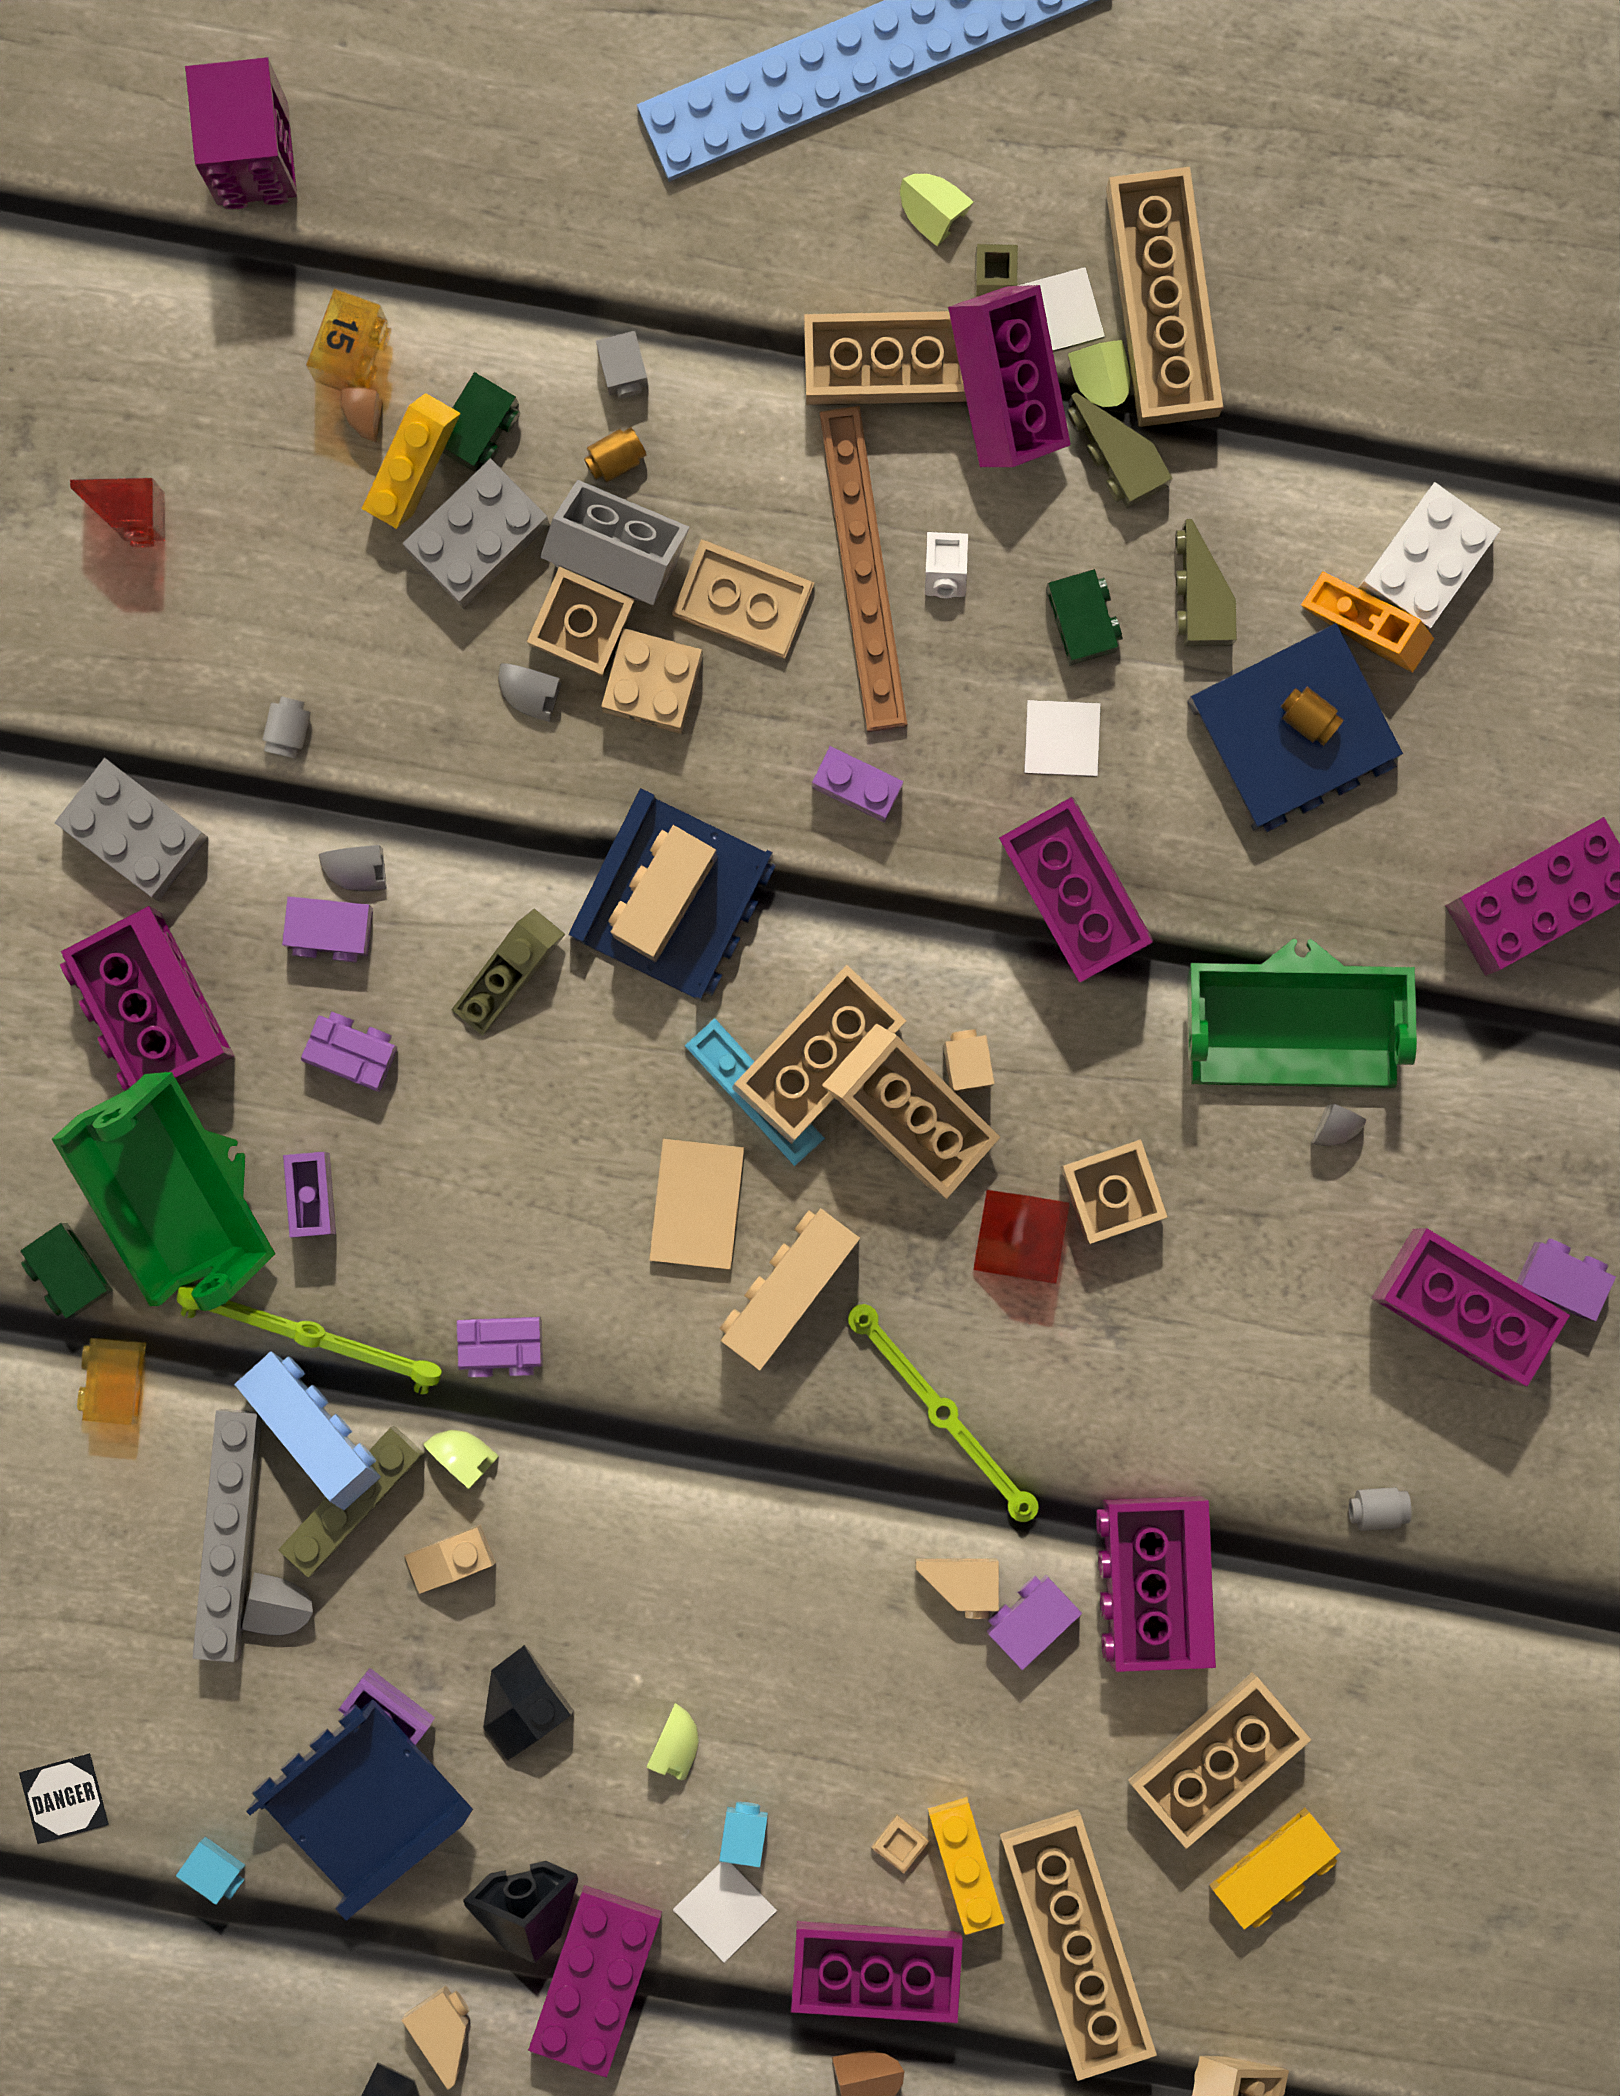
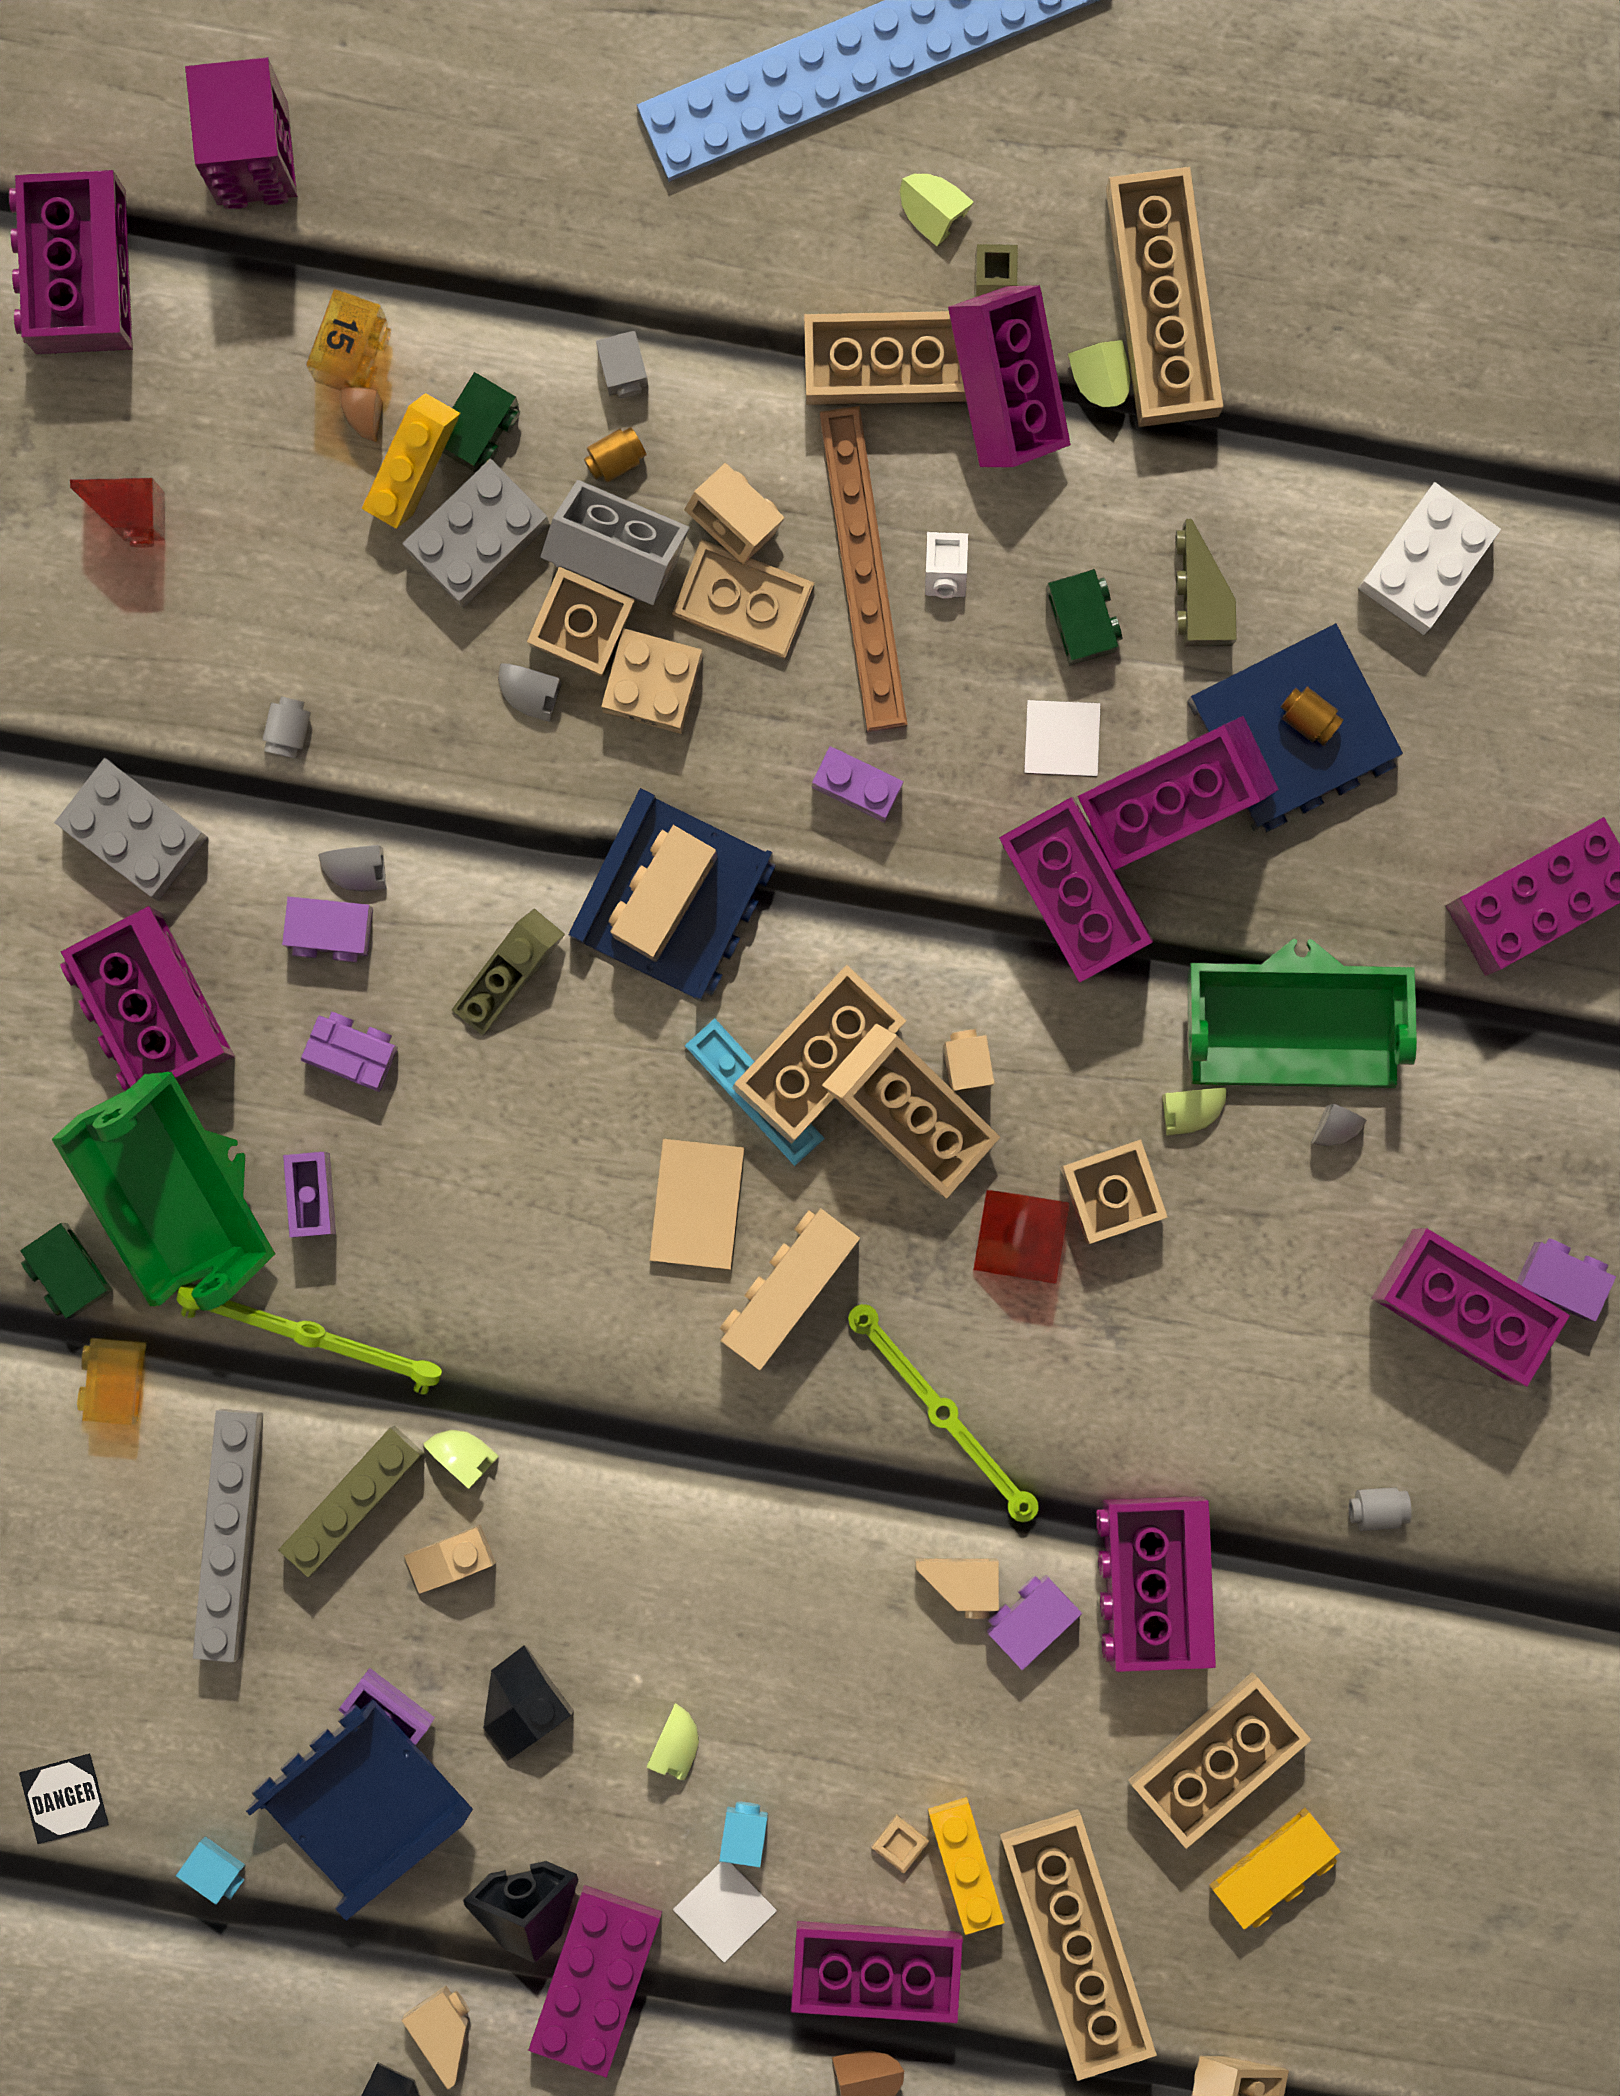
light blue brick [234,1351,381,1510] -> none
light grey brick [242,1572,313,1635] -> none
medium lavender brick [457,1317,543,1377] -> none
white sticker [1018,267,1105,350] -> none
olive slope [1067,392,1173,509] -> none
light orange slope [1301,571,1434,673] -> none
none -> magenta brick [9,170,133,354]
none -> tan brick [684,463,785,565]
none -> magenta brick [1077,716,1279,871]
none -> yellowish green brick [1162,1088,1227,1135]

